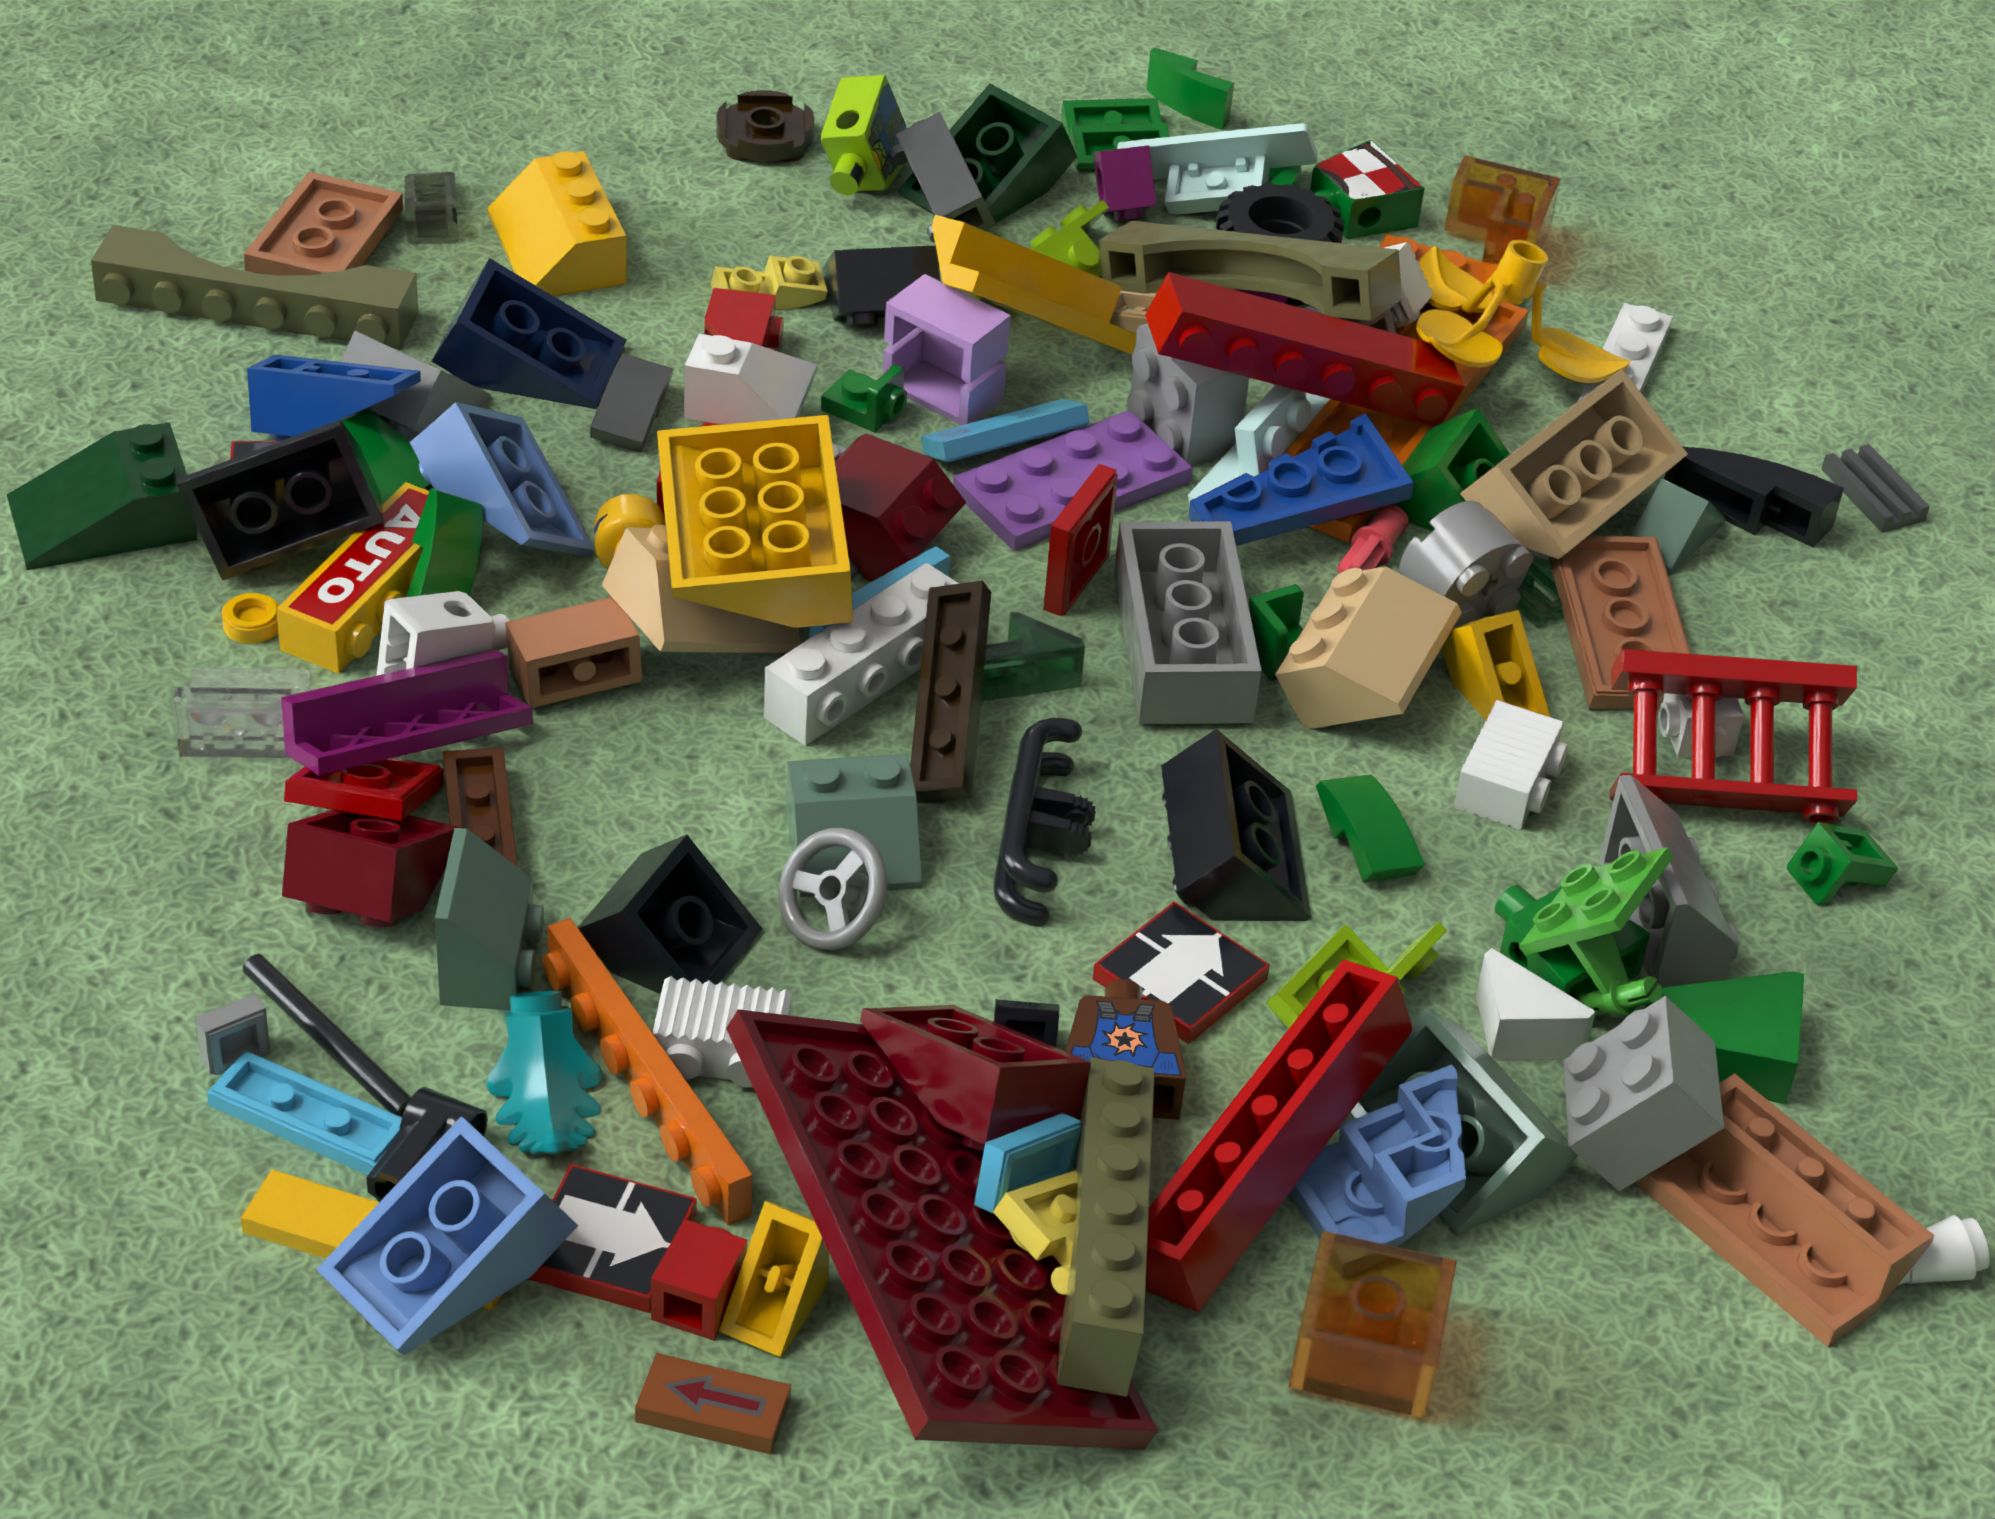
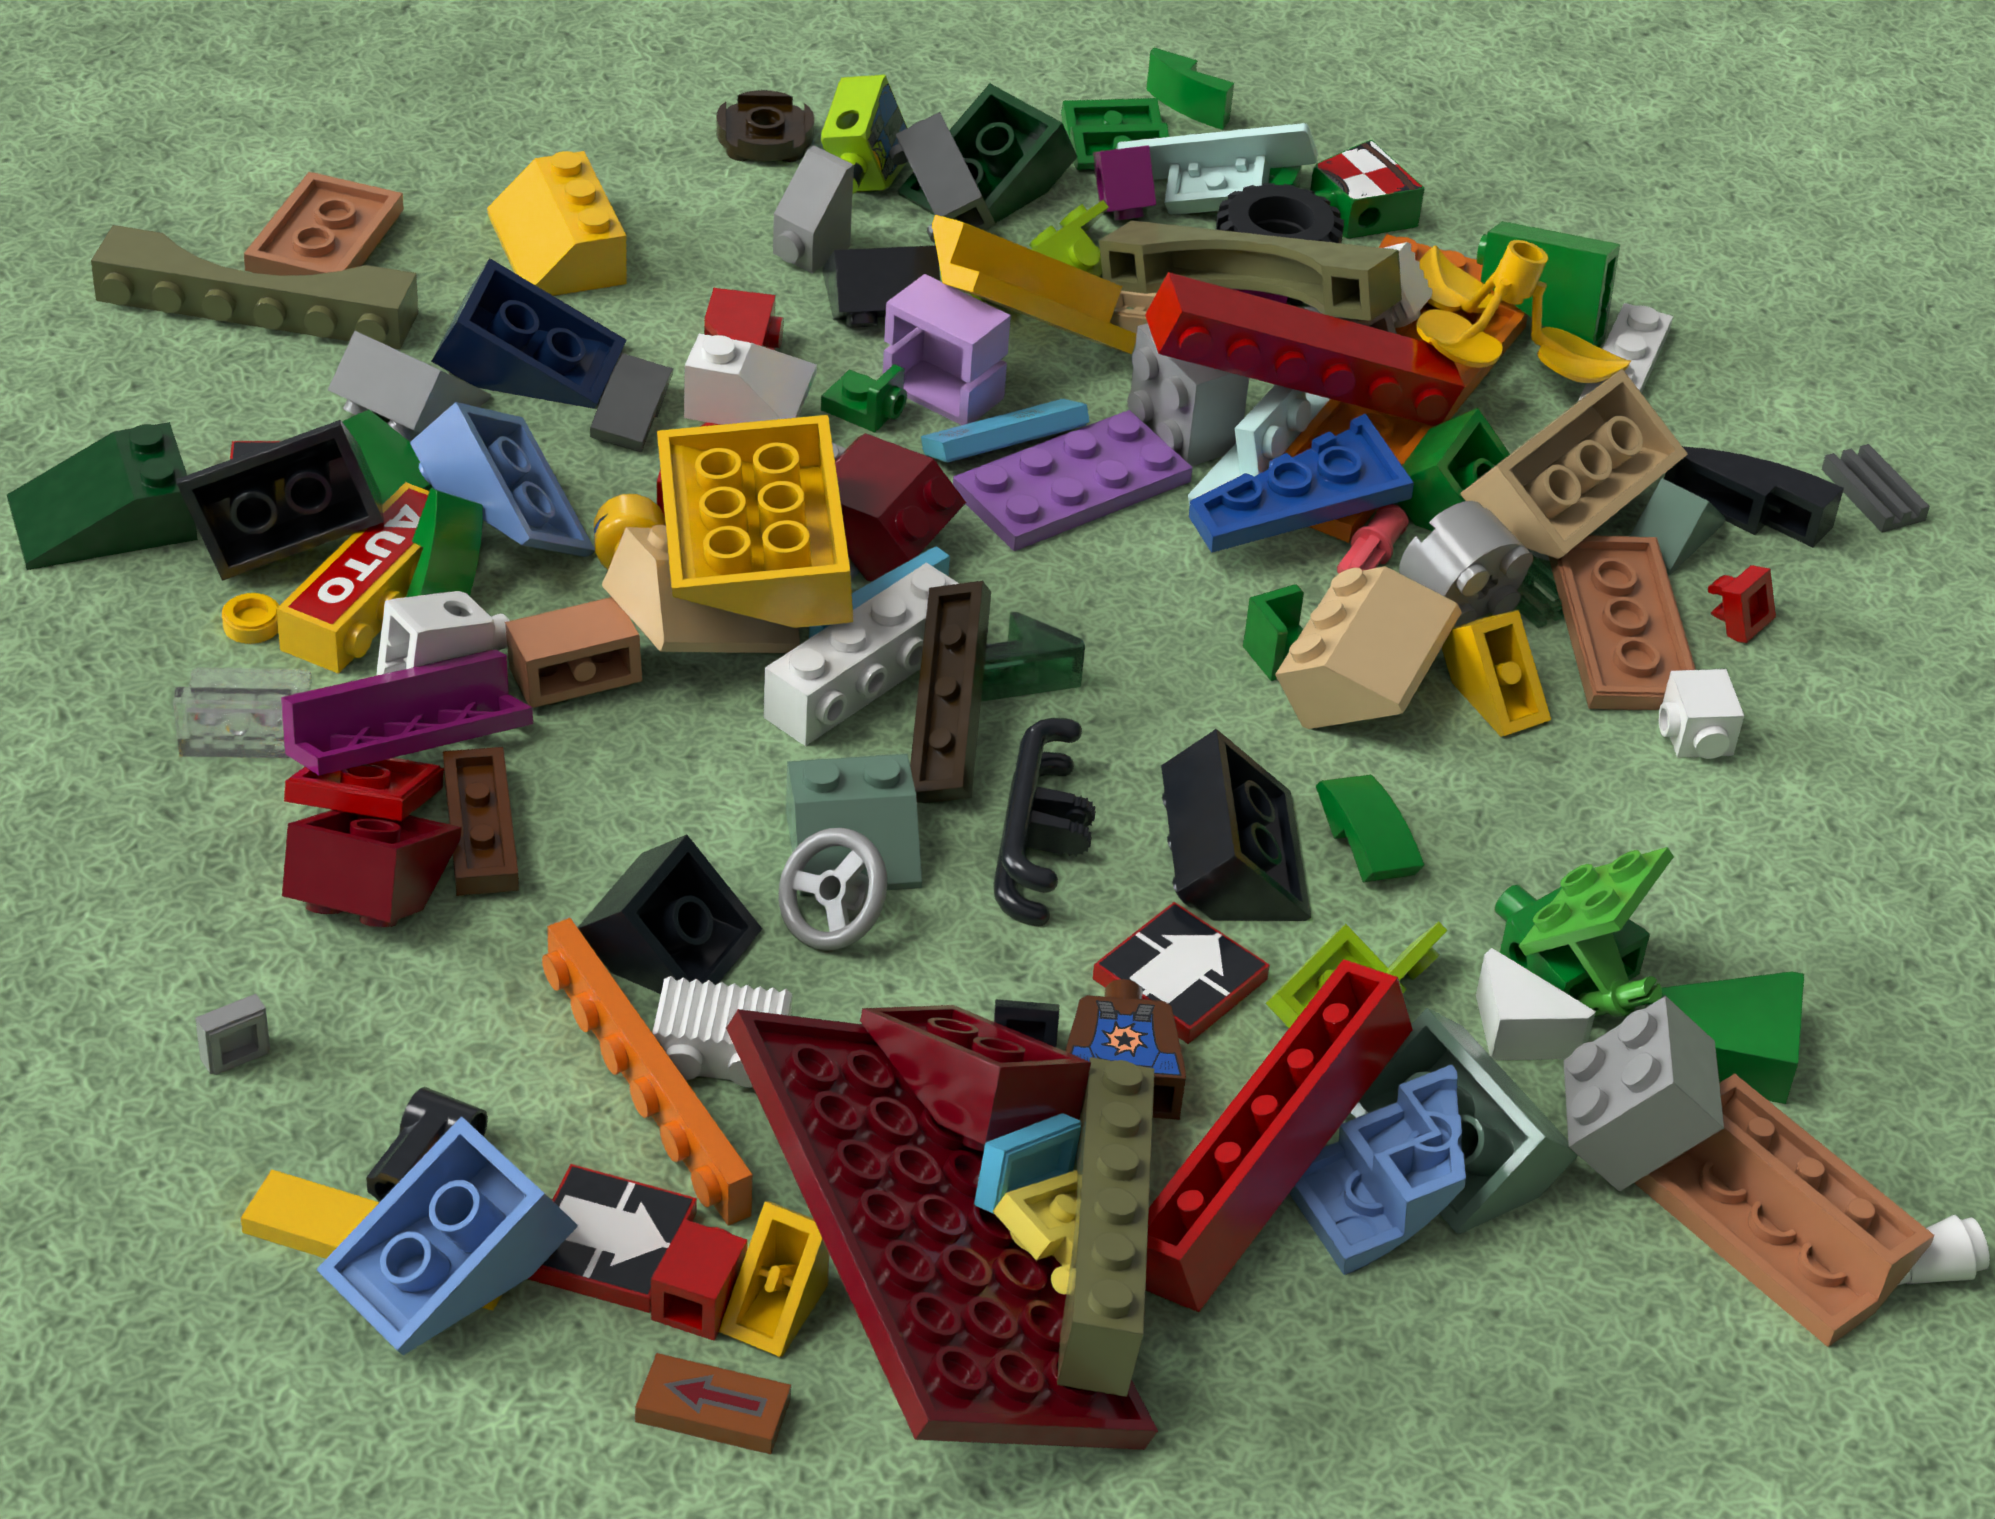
medium azure tile [207,1050,402,1175] -> none
black piece [243,954,412,1117] -> none
blue slope [247,355,421,441] -> none
clear smoke slope [404,171,459,244] -> none
sand green slope [435,828,544,1010] -> none
teal plant [486,990,602,1155] -> none
light yellow slope [710,255,828,310] -> none
red tile [1043,464,1118,616] -> none
light grey brick [1114,521,1261,724] -> none
clear orange brick [1288,1231,1457,1418] -> none
clear orange brick [1444,155,1561,264] -> none
white brick [1454,700,1569,830] -> none
light grey slope [1599,775,1738,988] -> none
red fence [1609,649,1857,823] -> none
green bracket [1787,822,1899,905] -> none
none -> light grey slope [773,146,854,273]
none -> green slope [1477,221,1620,347]
none -> red tile [1708,565,1776,643]

